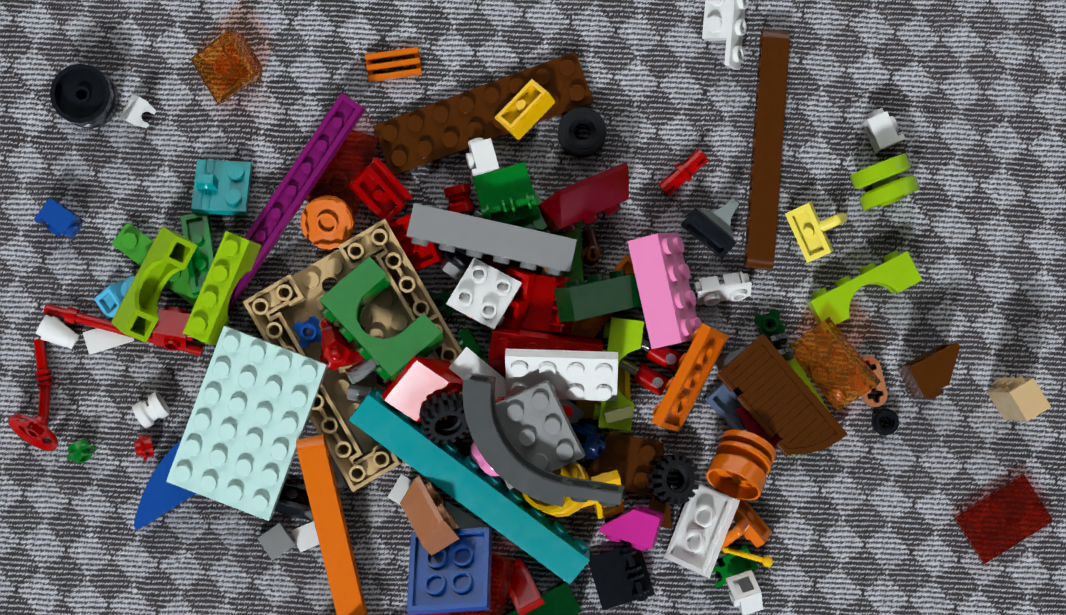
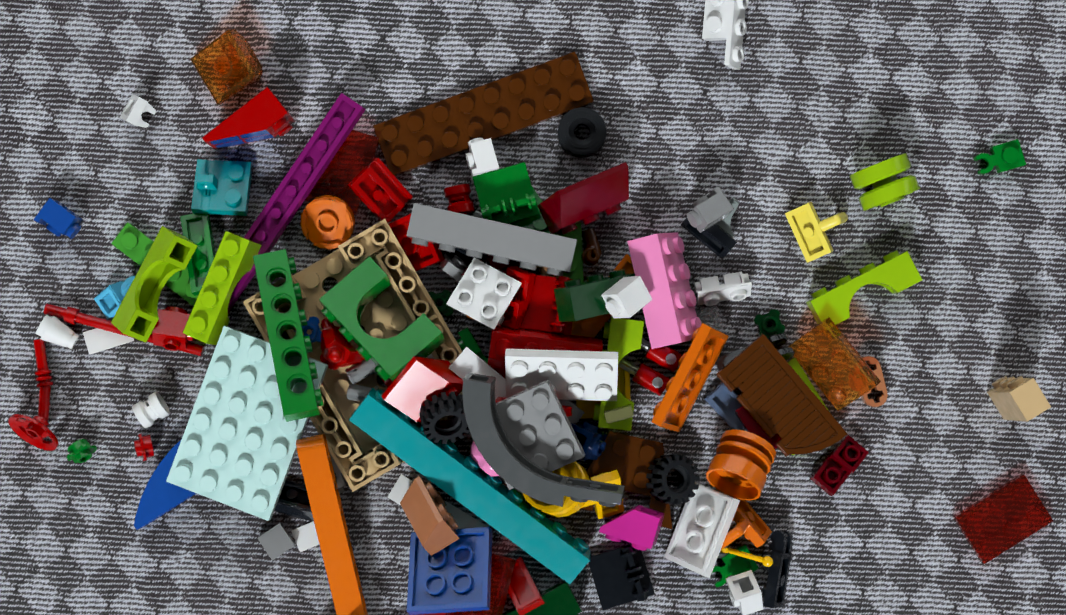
black wheel [50,63,119,129] -> none
orange tile [365,47,422,83] -> none
yellow slope [494,79,555,140] -> none
red pin [657,148,709,197] -> none
reddish brown beam [744,29,790,270] -> none
white brick [862,108,905,153] -> none
black plate [871,408,899,436] -> none
reddish brown slope [897,342,960,400] -> none
none -> red slope [202,87,295,150]
none -> green brick [253,249,323,422]
none -> white brick [601,276,653,318]
none -> light grey brick [687,186,734,233]
none -> black hinge [762,530,793,608]
none -> dark red slope [810,435,869,496]
none -> green plate [973,139,1026,175]

